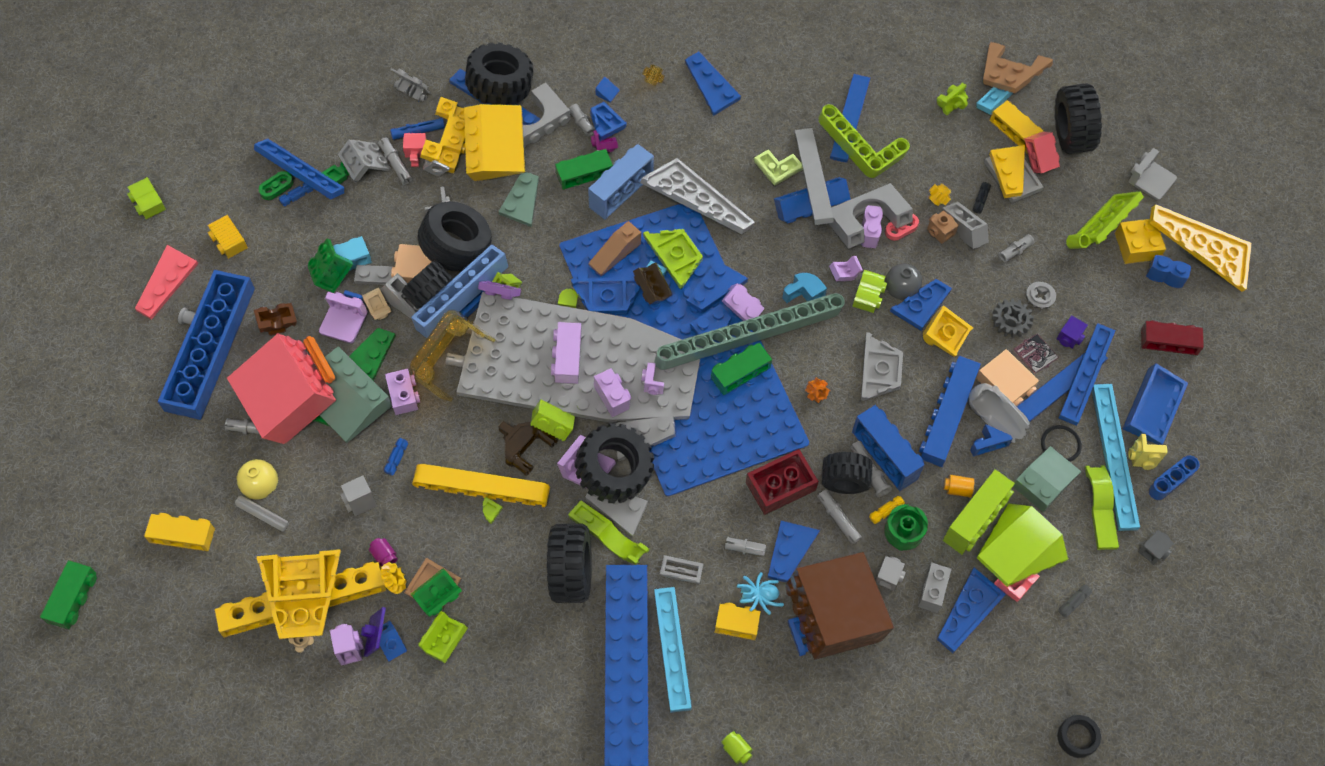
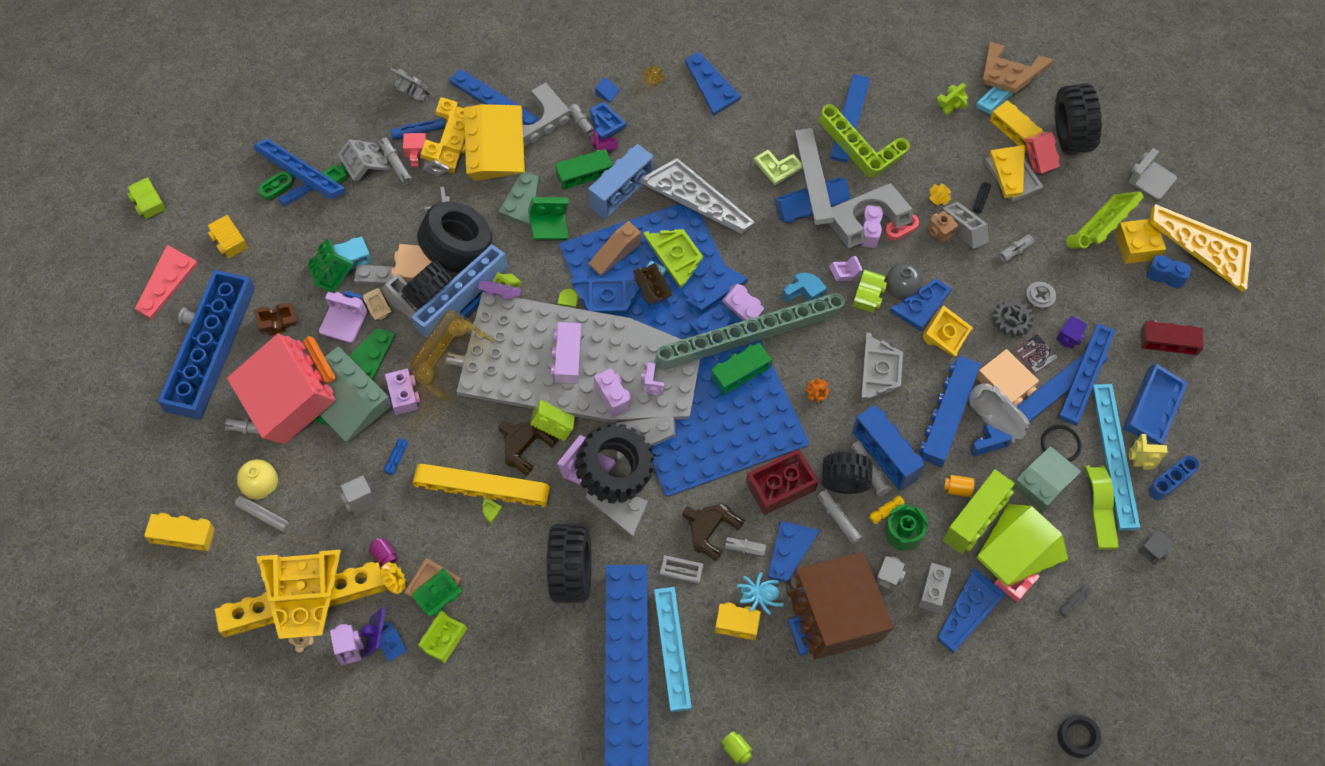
green brick [40,560,97,630] -> none
black tyre [465,43,533,105] -> none
lime piece [568,500,649,565] -> none
none -> green bracket [528,197,569,240]
none -> dark brown connector [682,504,745,562]

